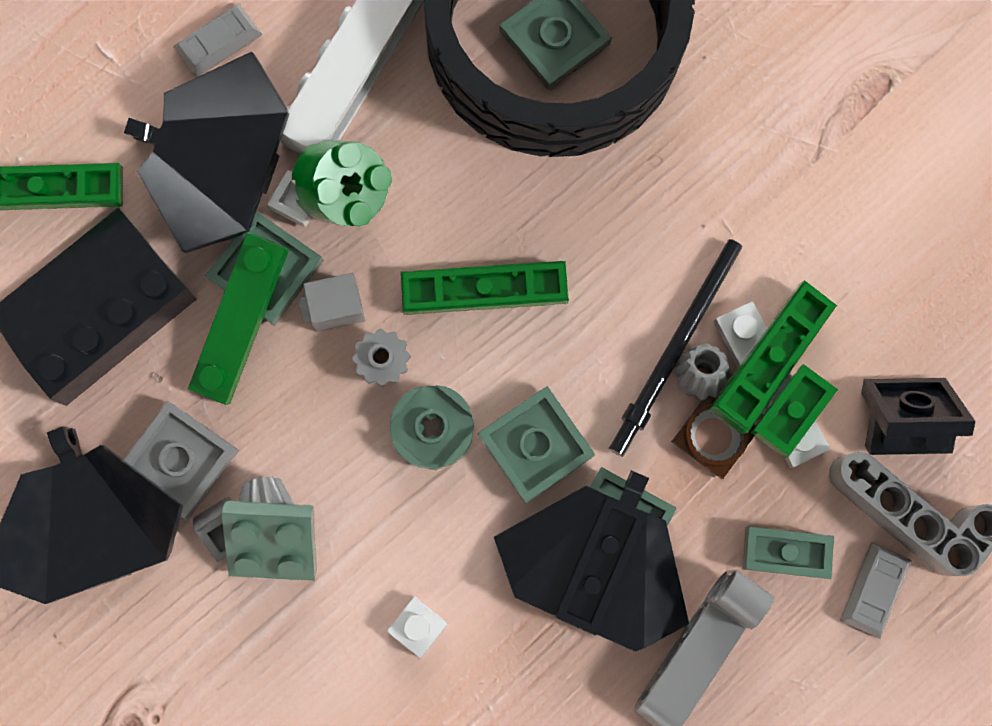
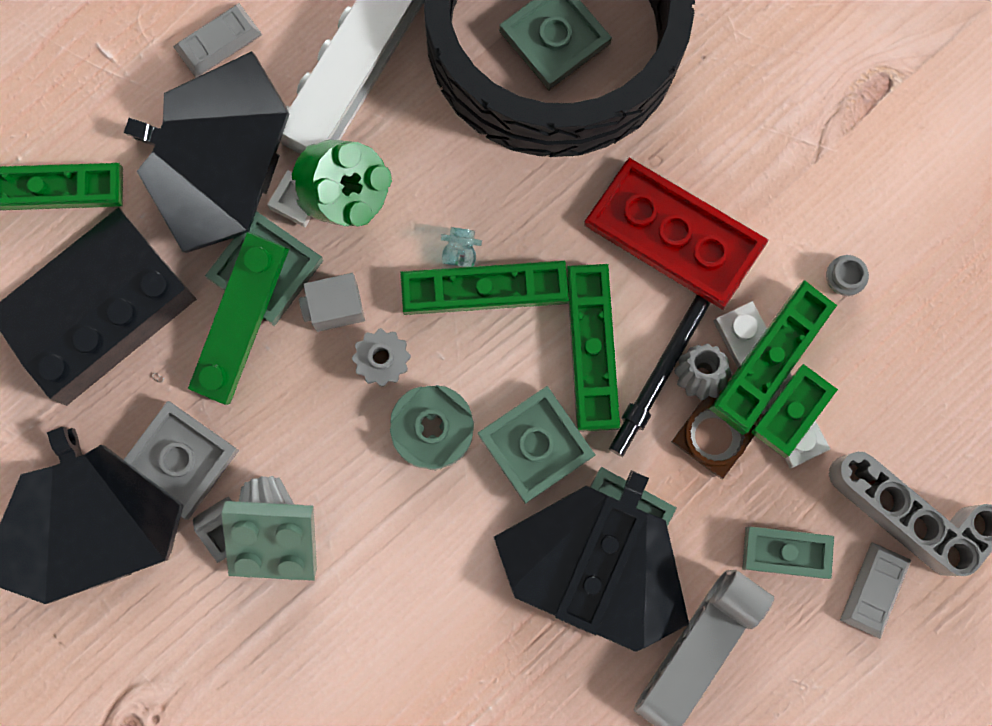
white plate [387,597,448,659] -> none
black bracket [861,378,976,455] -> none
none -> clear light blue plate [441,227,482,267]
none -> green plate [566,264,620,432]
none -> red tile [584,157,769,310]
none -> light grey plate [826,255,869,296]

